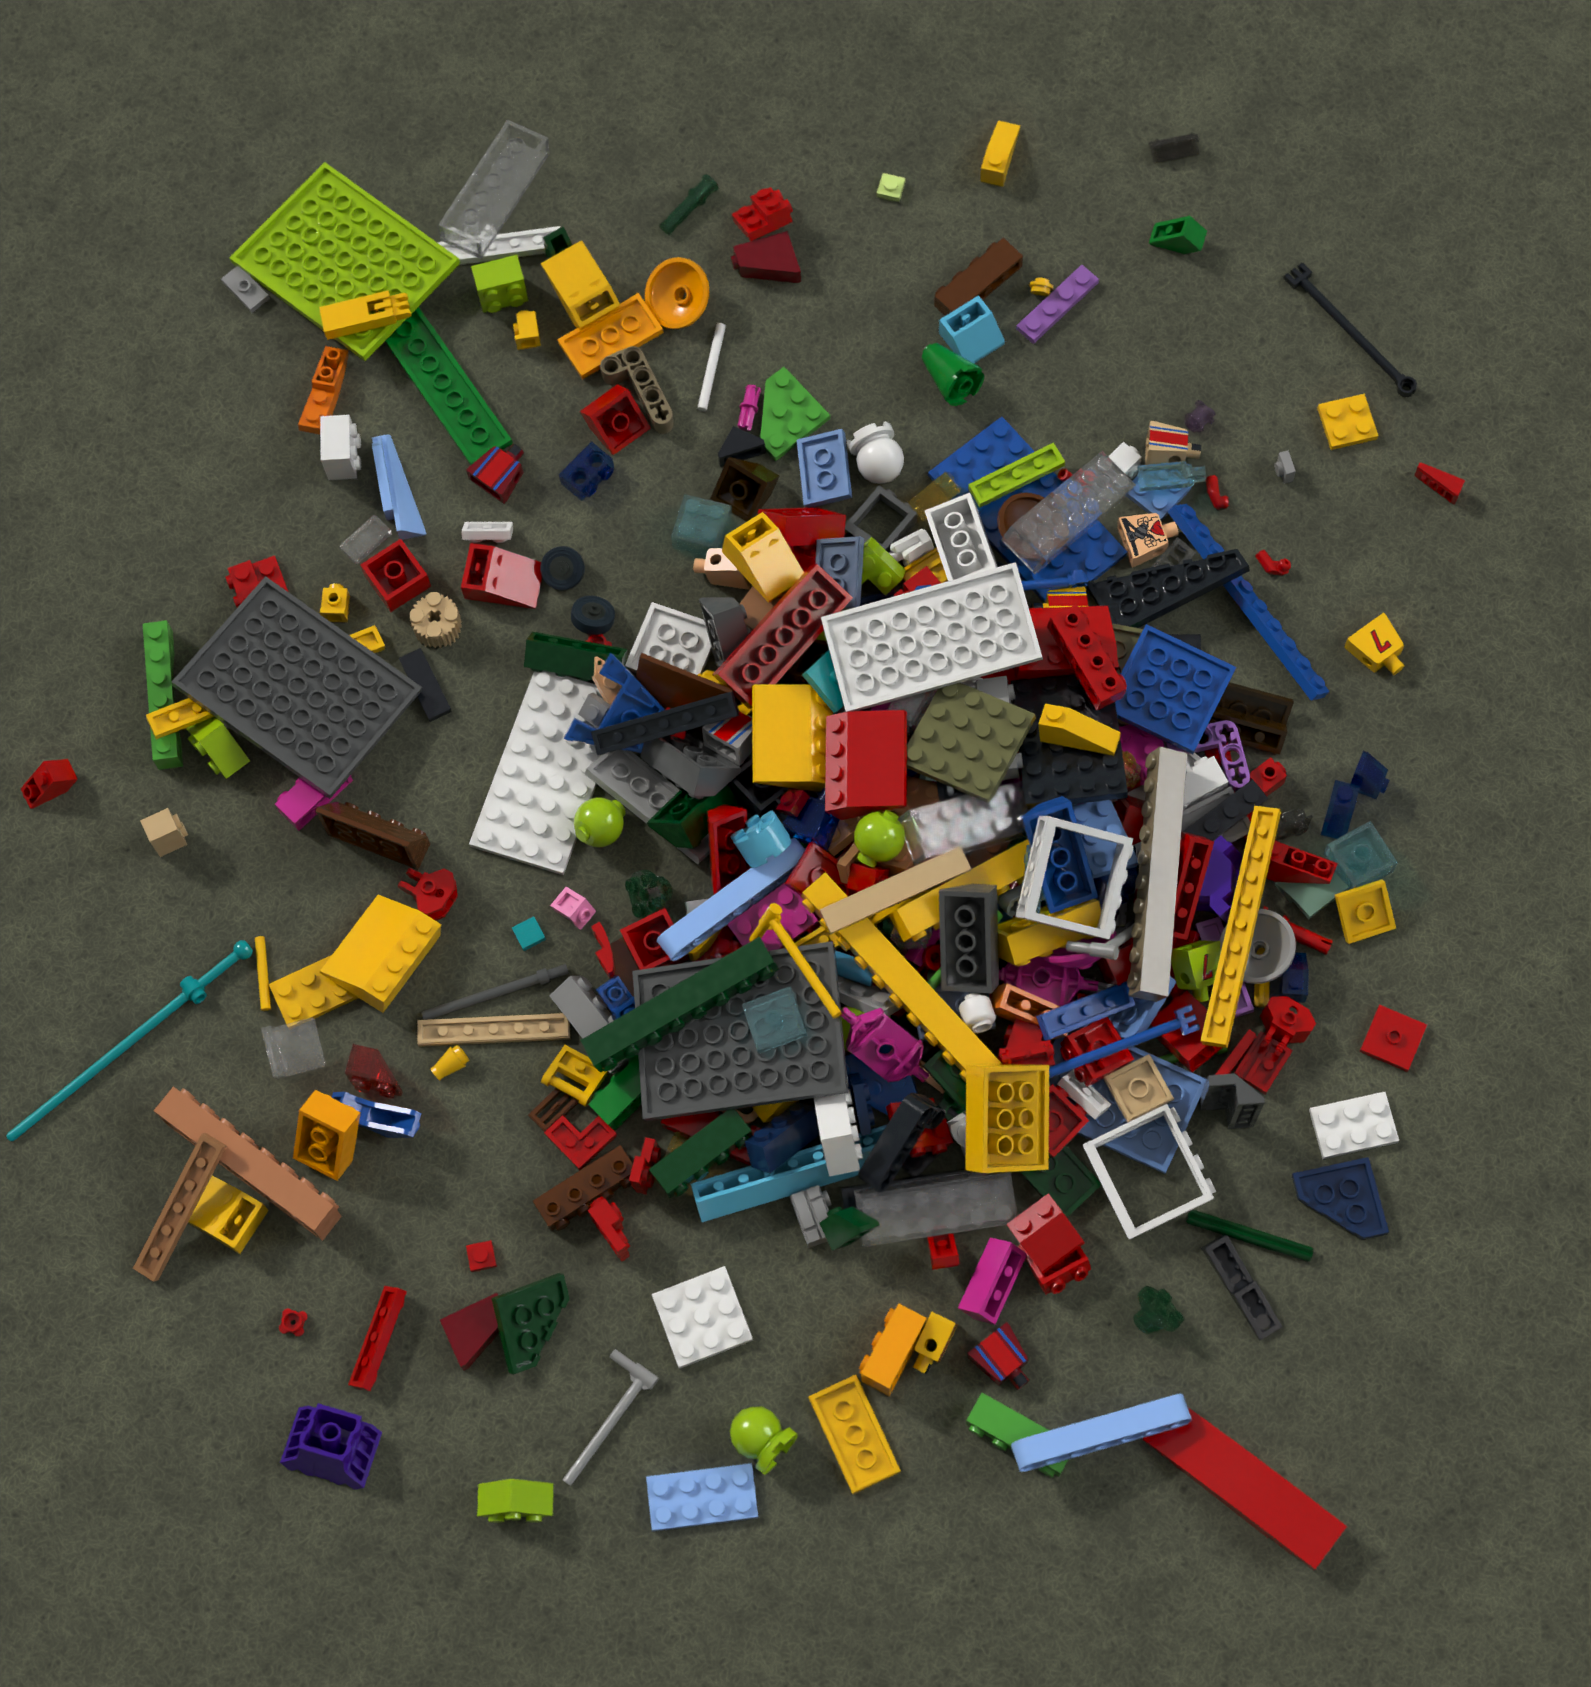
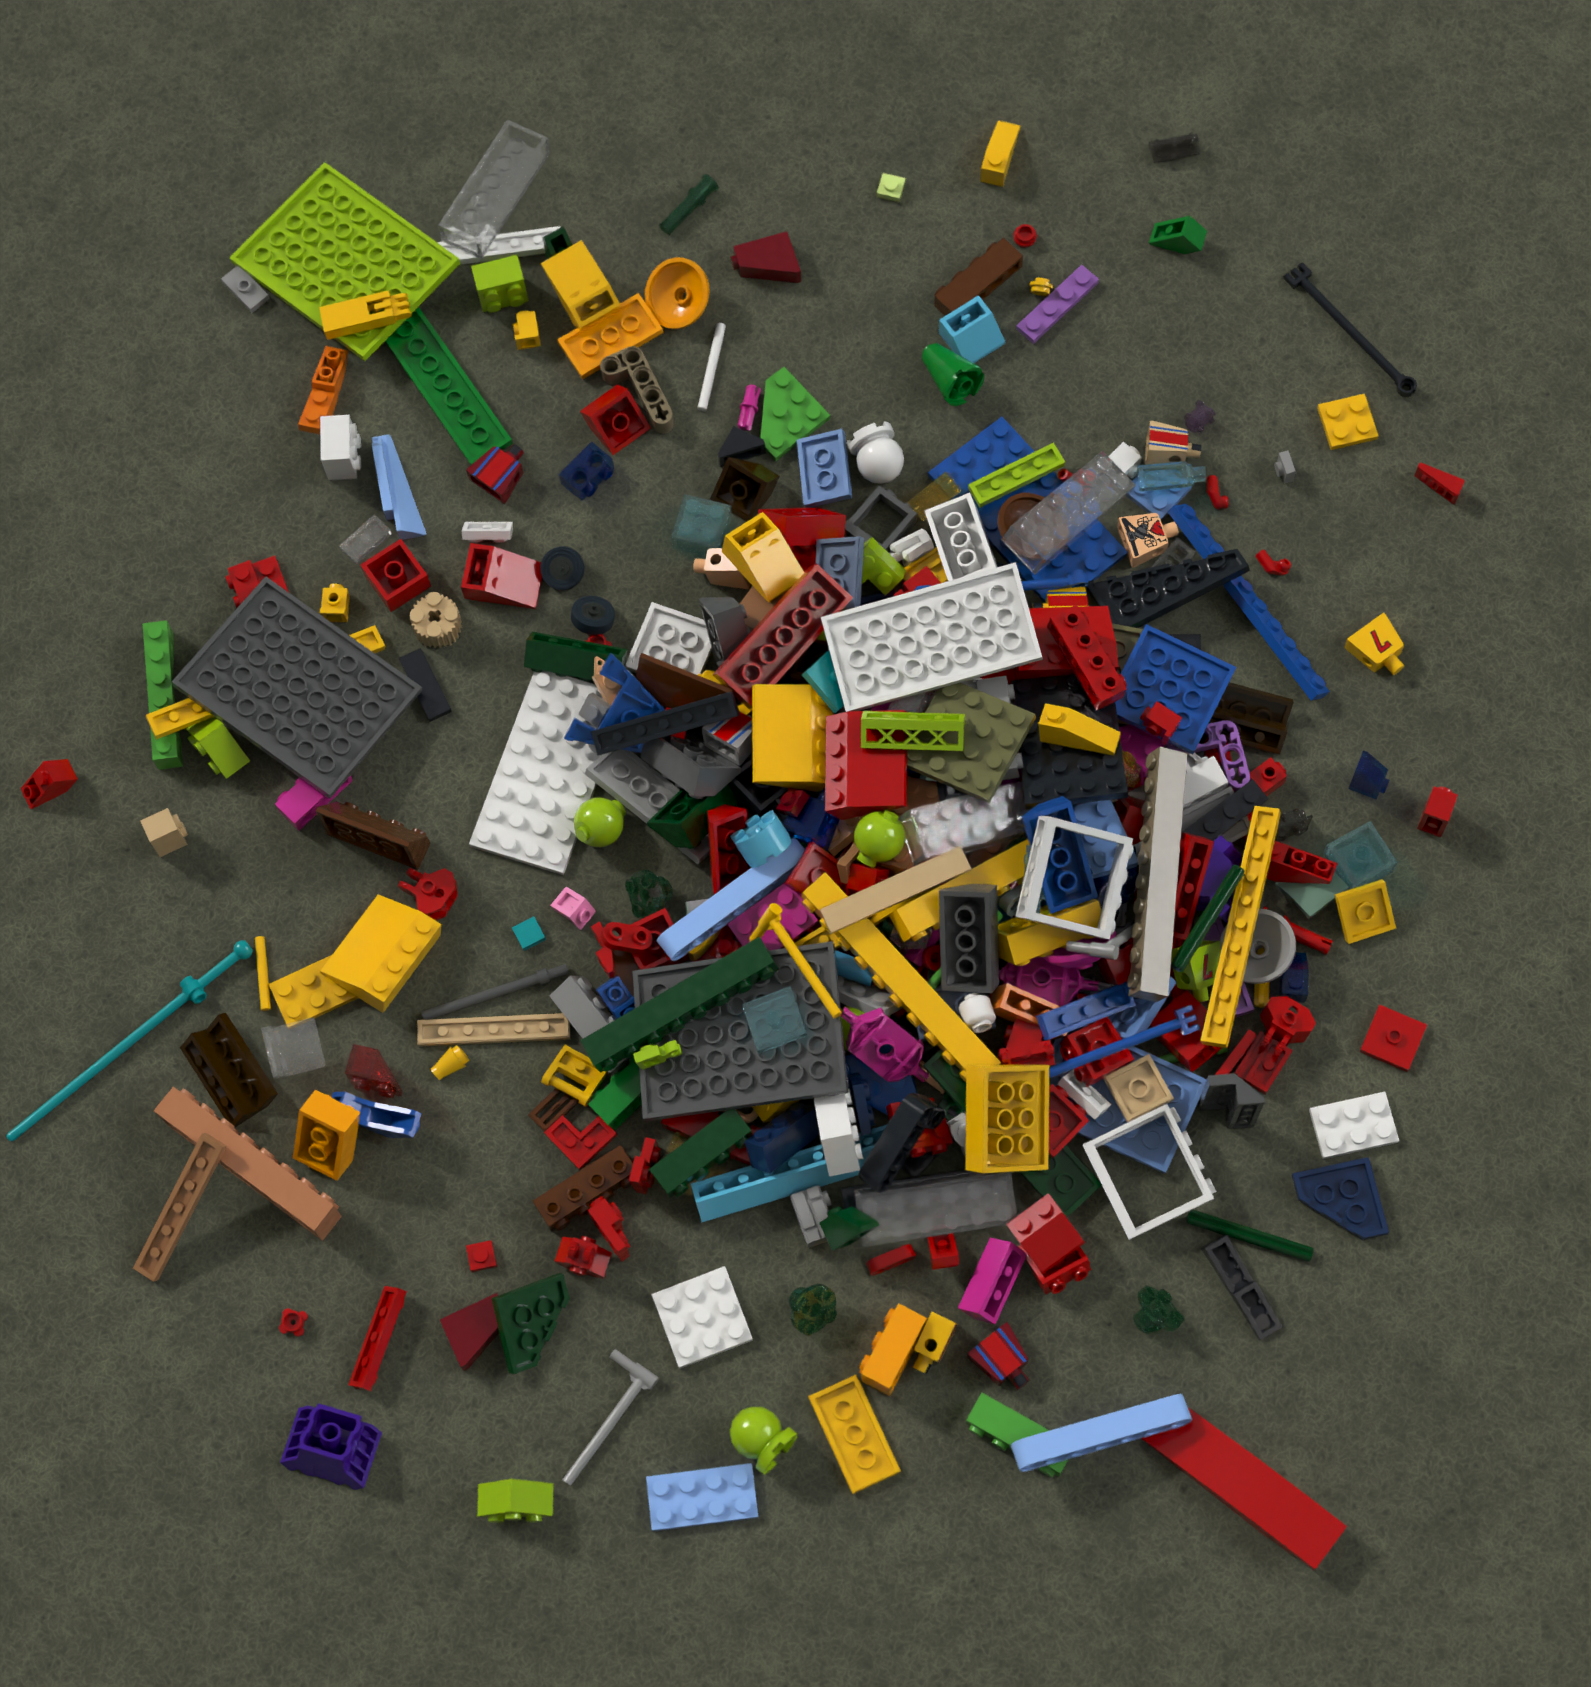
yellow slope [188,1176,269,1254] -> none
red plate [731,187,793,241] -> none
clear blue slope [1320,780,1360,841] -> none
none -> dark brown slope [180,1013,278,1127]
none -> red hinge [554,1236,613,1279]
none -> red plate [601,922,652,954]
none -> lime plate [633,1040,682,1070]
none -> clear green plate [789,1284,837,1336]
none -> lime fence [861,711,965,751]
none -> red beam [866,1244,916,1276]
none -> red plate [1013,224,1037,248]
none -> red brick [1140,701,1182,745]
none -> dark green axle [1171,865,1245,972]
none -> red brick [1417,786,1458,837]

